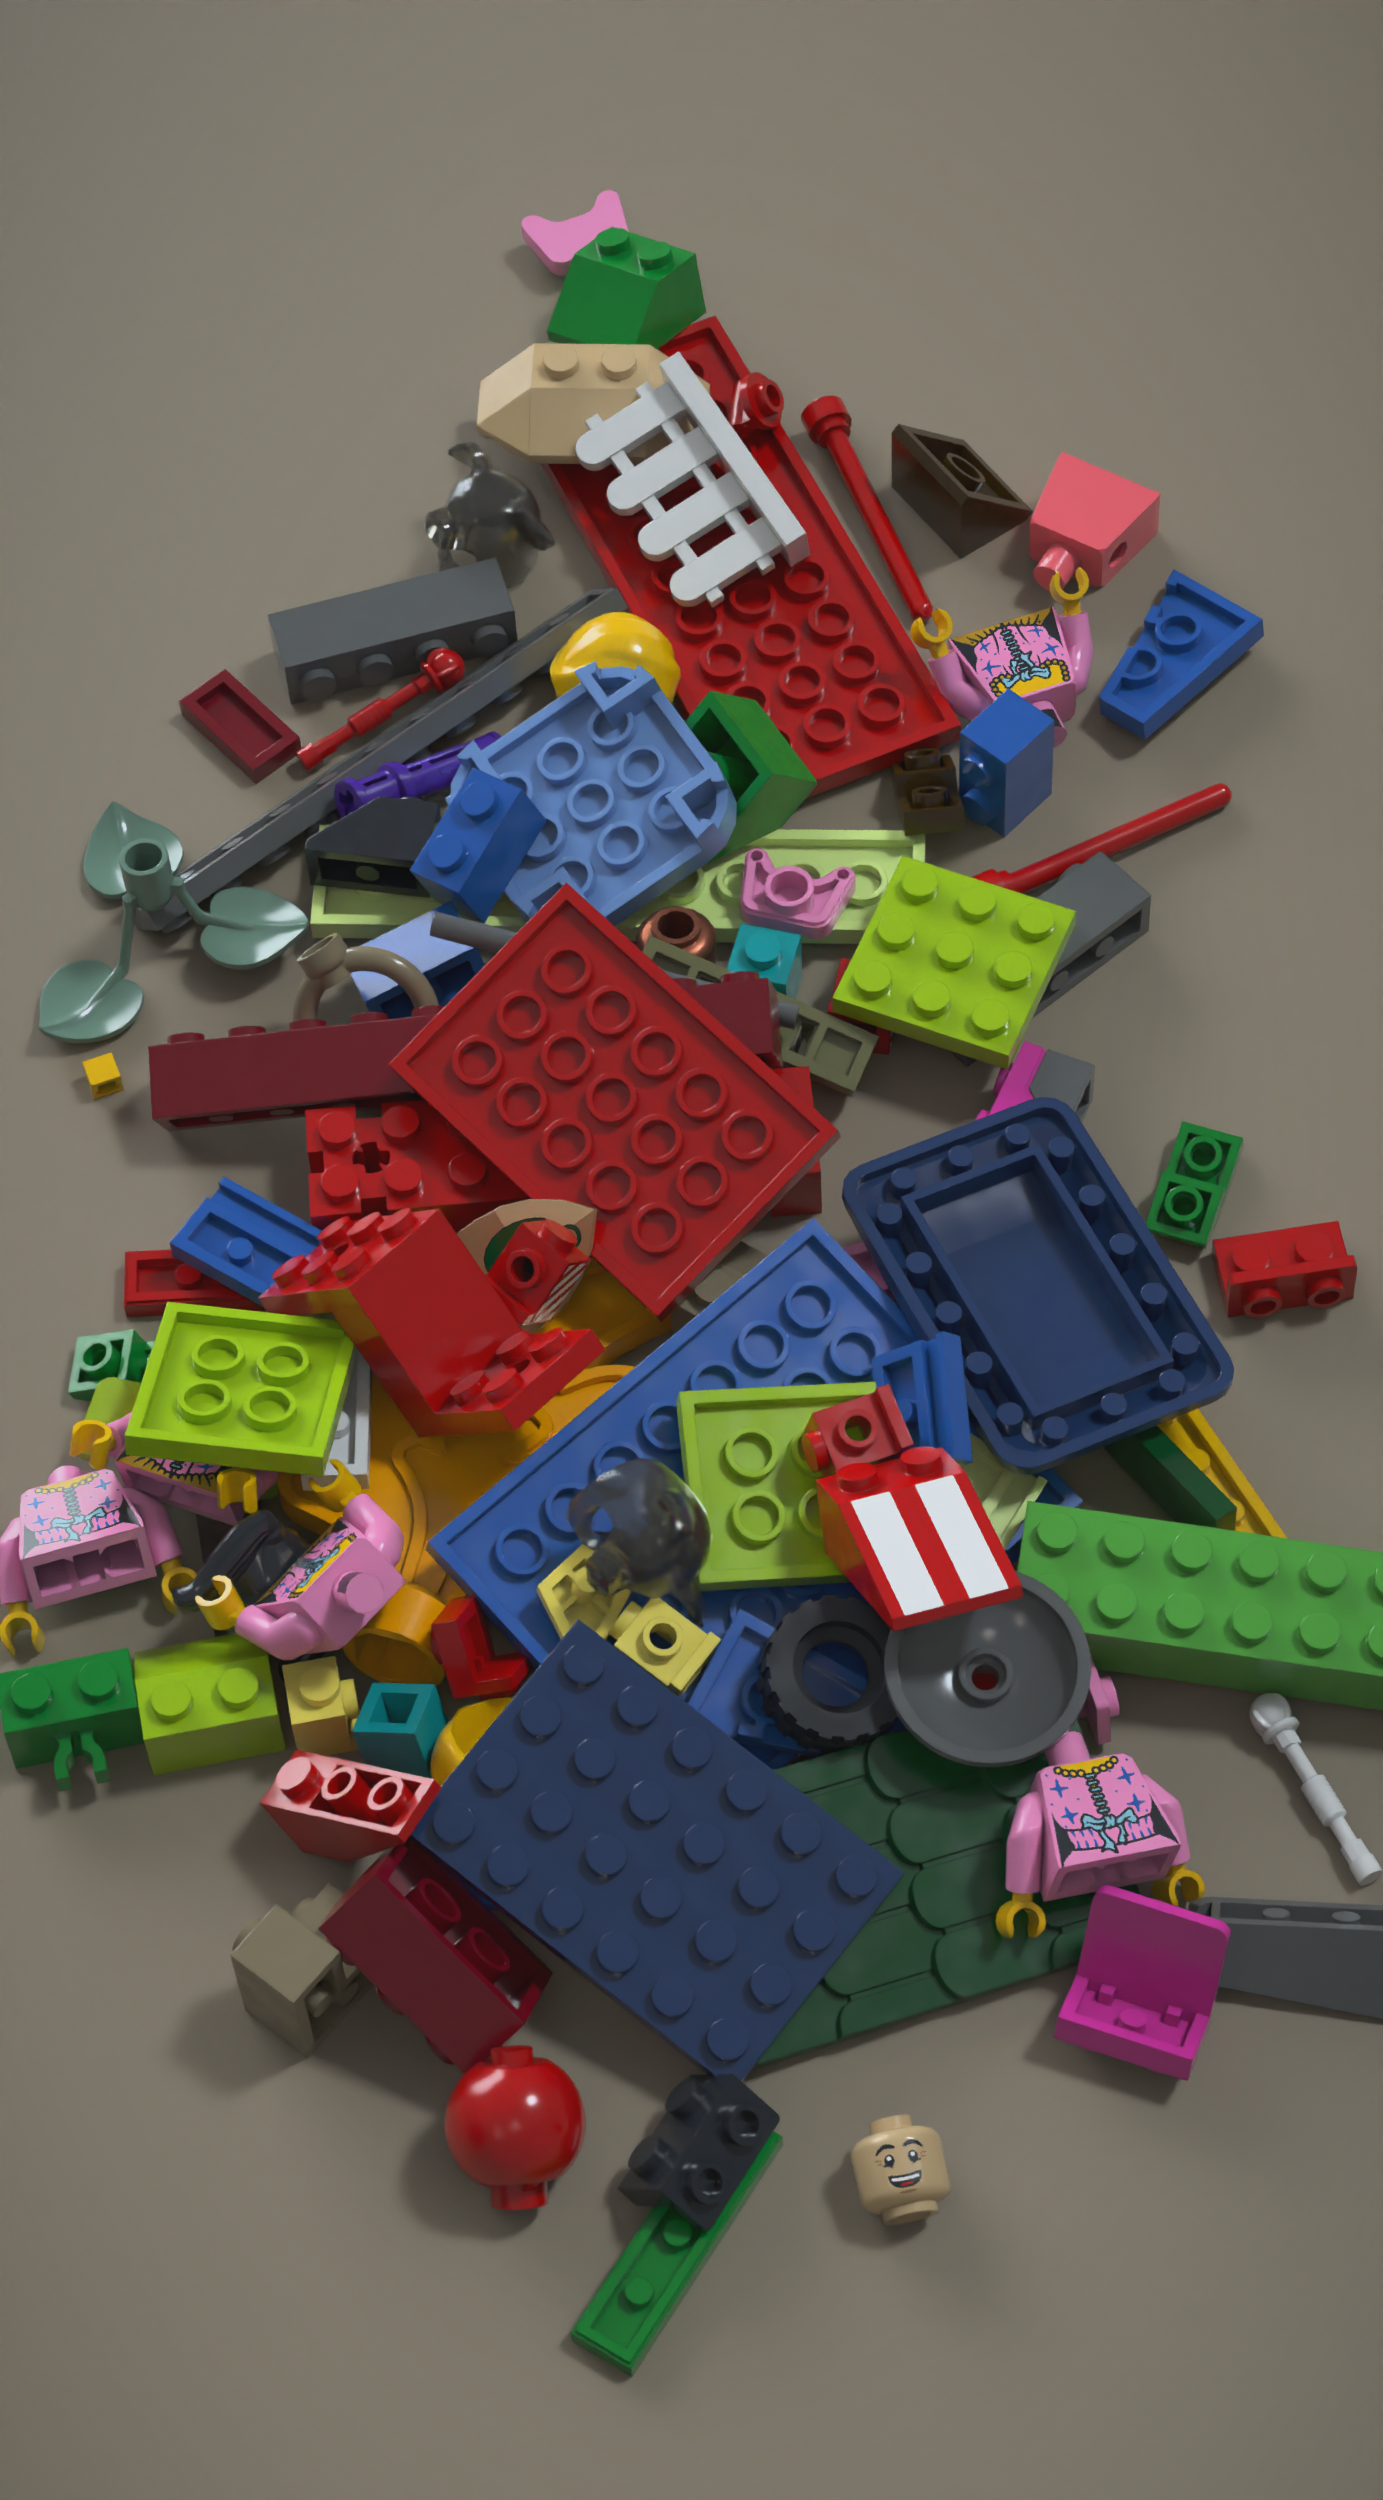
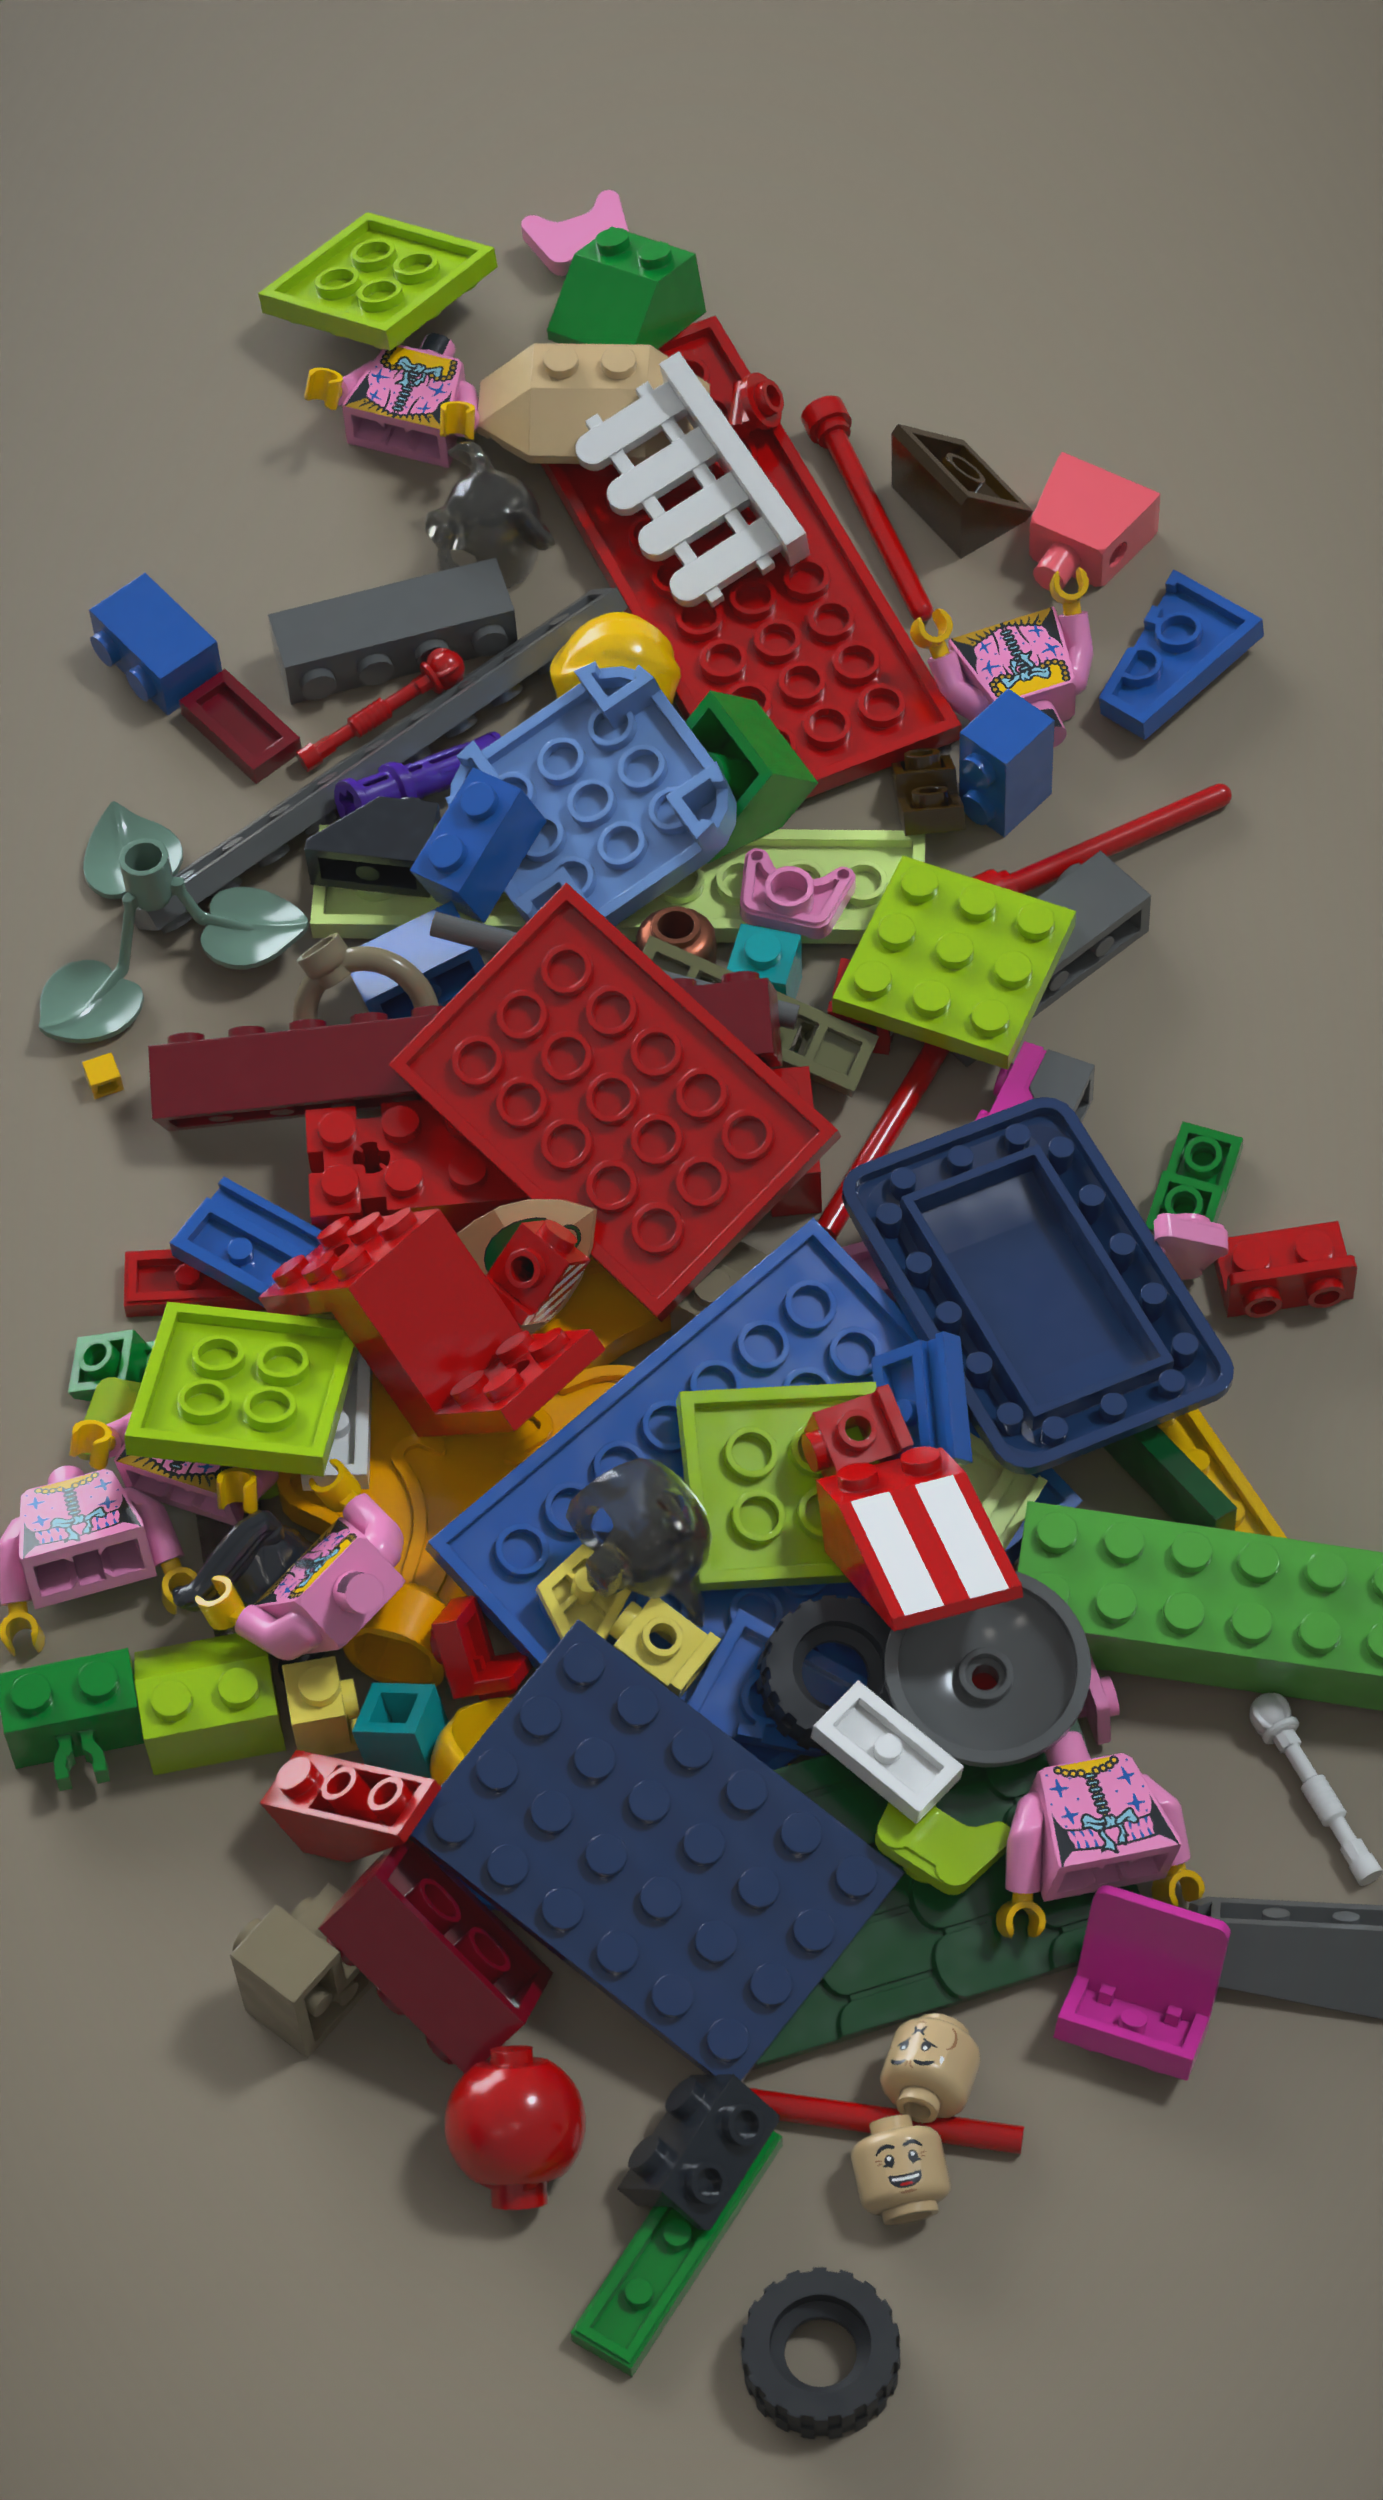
none -> blue brick [89,573,222,715]
none -> lime plate [258,212,498,351]
none -> torso [304,333,480,468]
none -> black tyre [741,2267,900,2440]
none -> red bar [750,2088,1025,2154]
none -> white plate [811,1680,964,1824]
none -> red bar [818,1043,950,1241]
none -> lime piece [875,1802,1010,1895]
none -> tan head [880,2013,981,2123]
none -> bright pink piece [1154,1213,1229,1280]

